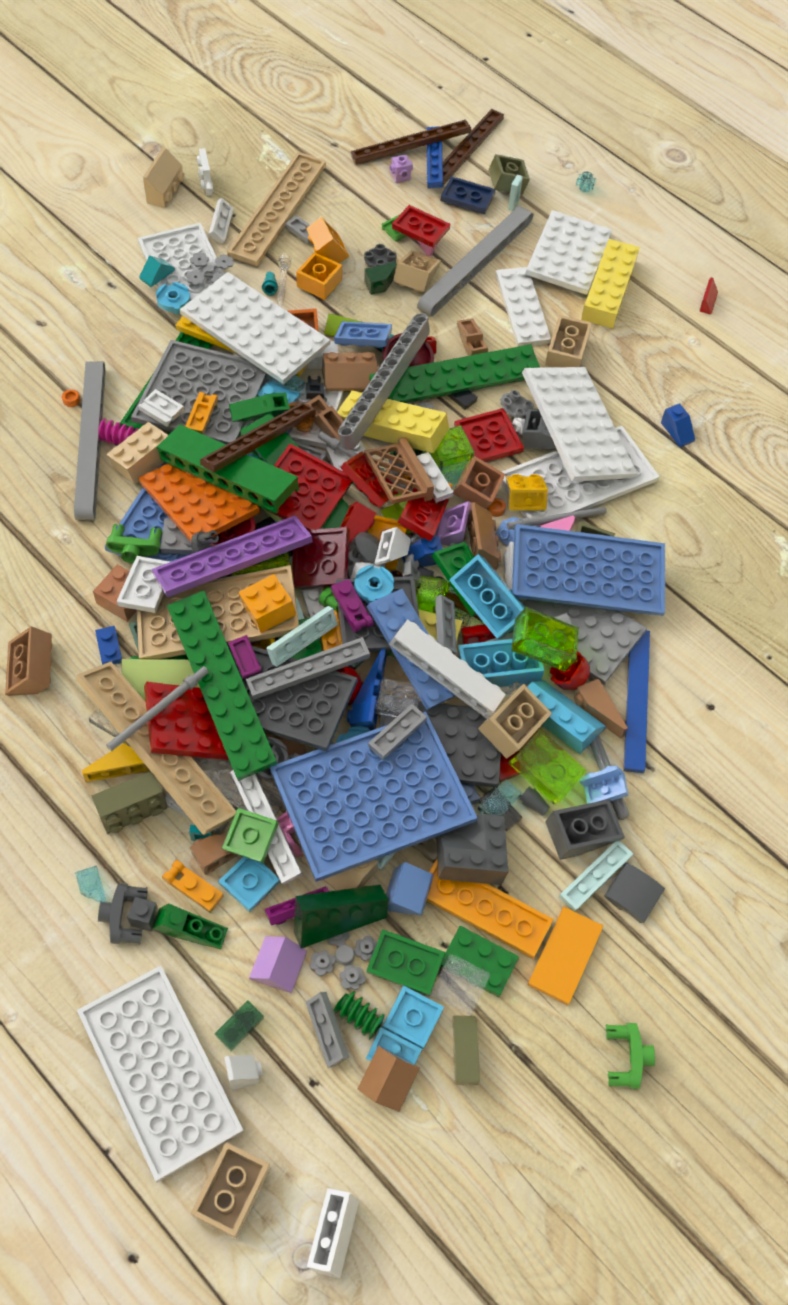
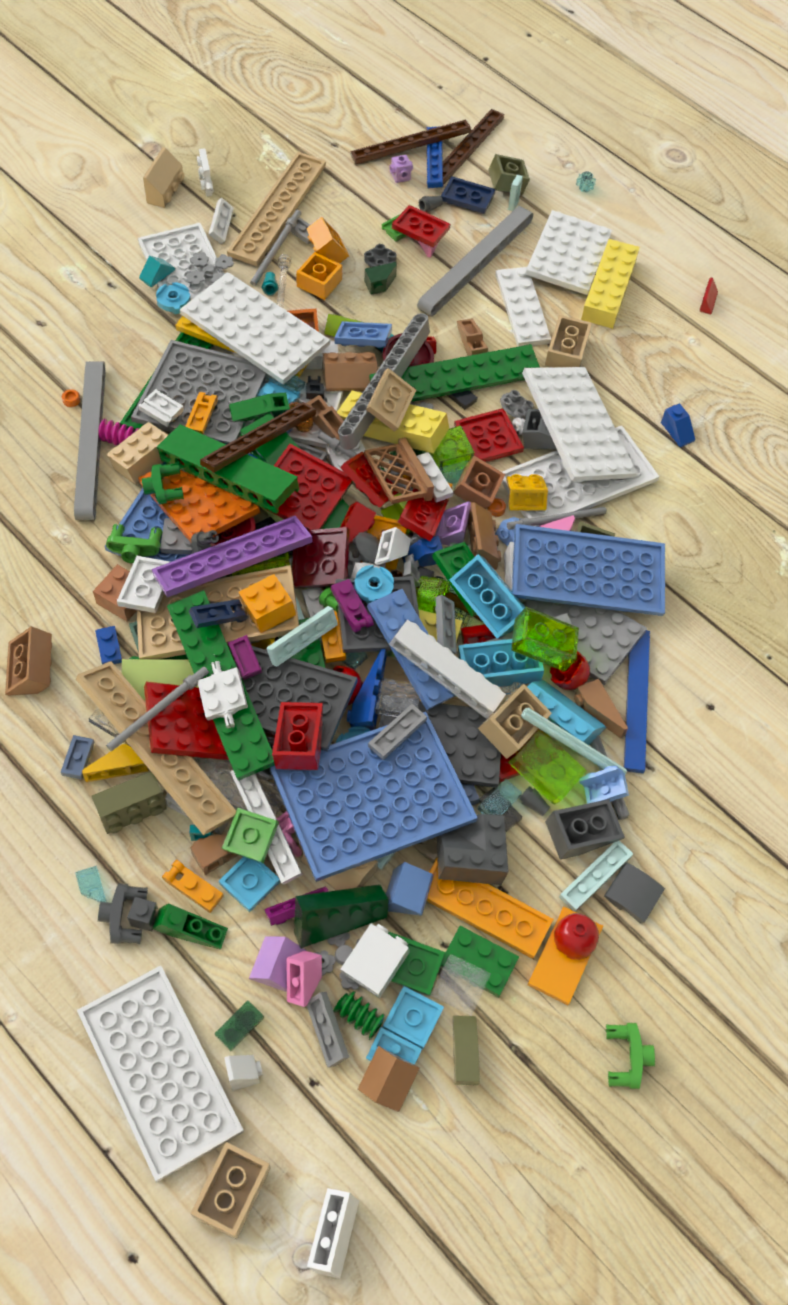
light grey plate [246,637,370,700] -> none
tan slope [393,250,441,292] -> none
none -> sand blue plate [61,735,95,779]
none -> green connector [142,462,184,505]
none -> dark blue plate [189,599,248,628]
none -> white plate [197,661,248,728]
none -> light grey bar [250,210,301,286]
none -> red slope [272,702,323,770]
none -> bright pink slope [287,951,322,1007]
none -> white brick [341,924,410,998]
none -> tan plate [366,368,416,432]
none -> dark grey cone [418,196,443,213]
none -> light aqua axle [521,708,627,775]
none -> red cylinder [554,913,599,960]

